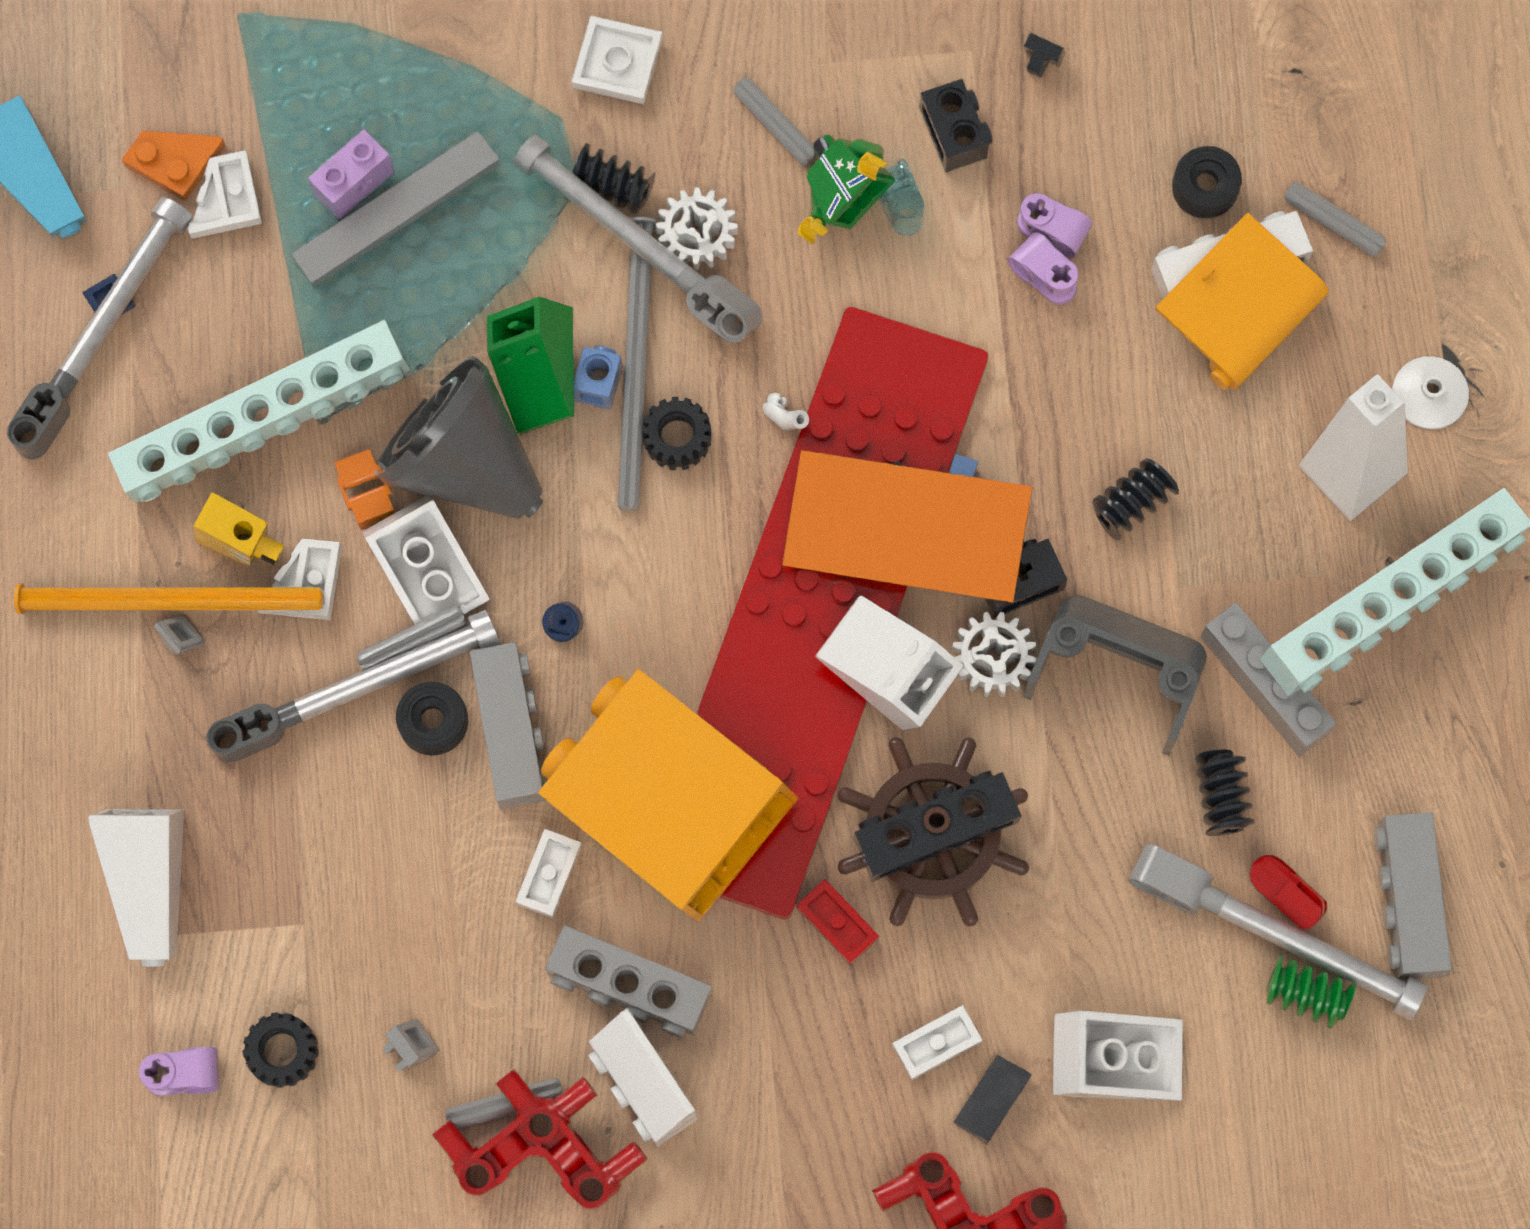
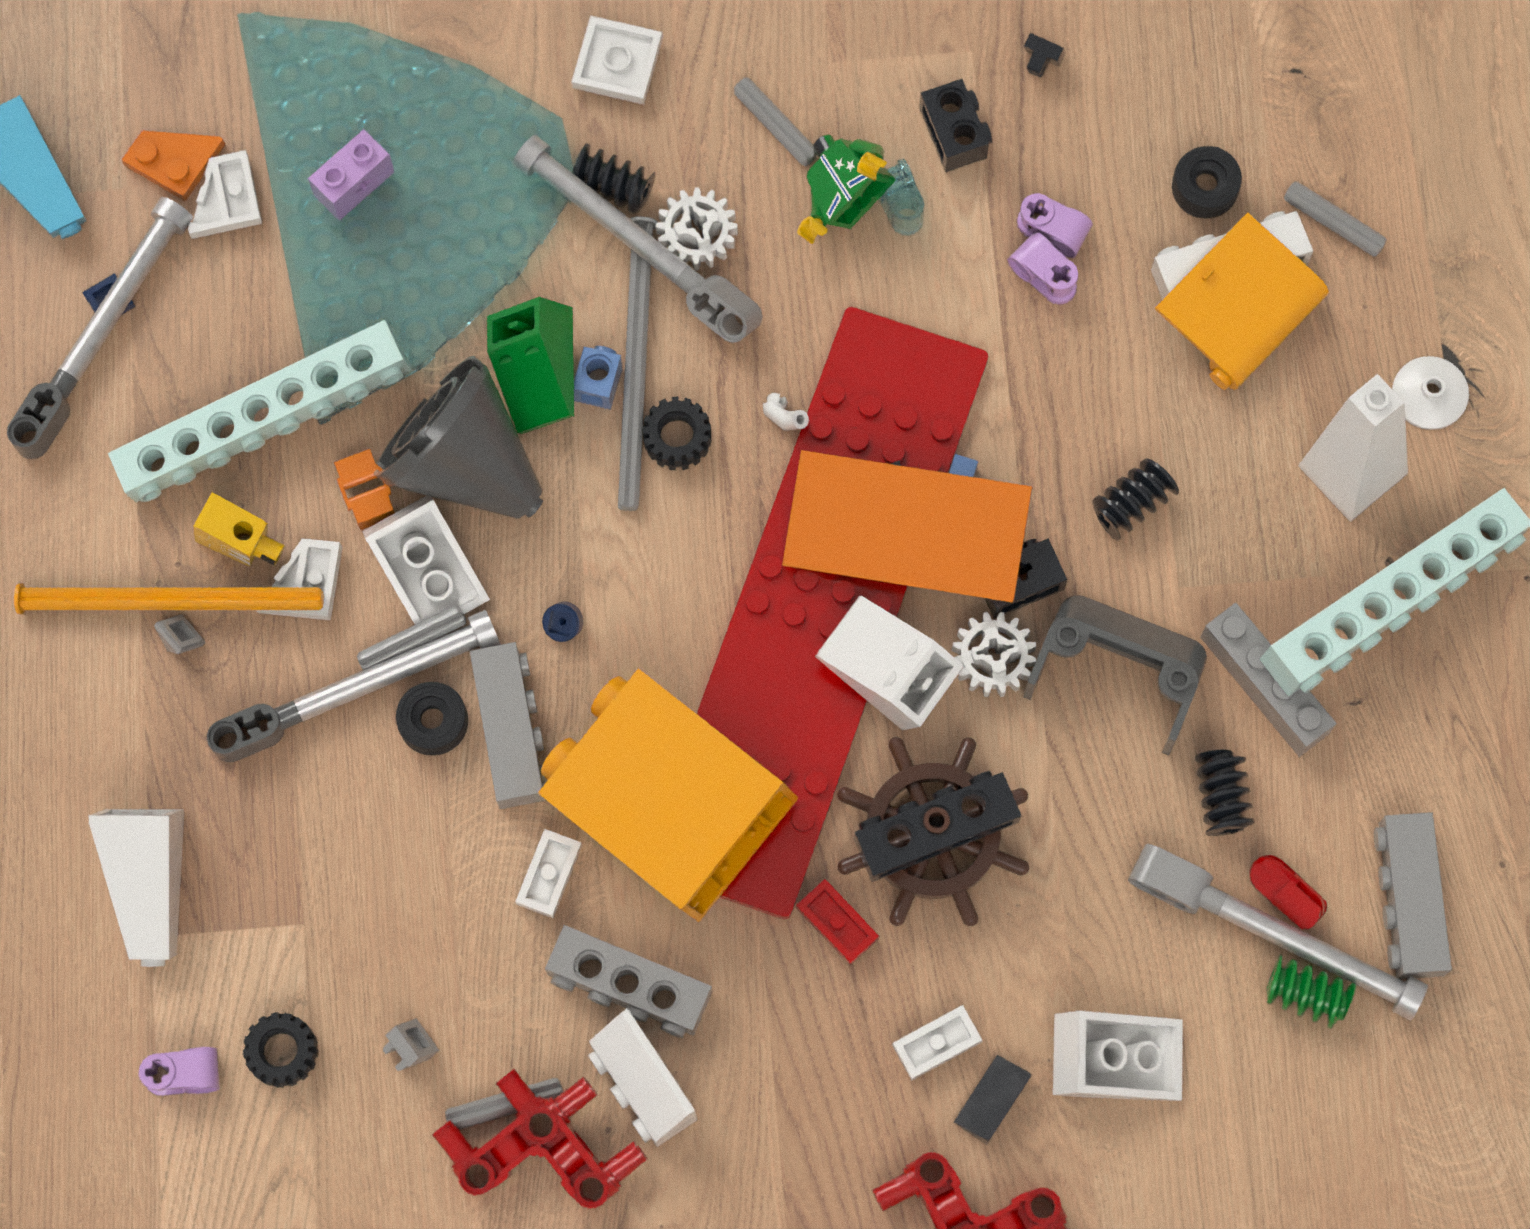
light grey tile [291,131,500,288] -> none

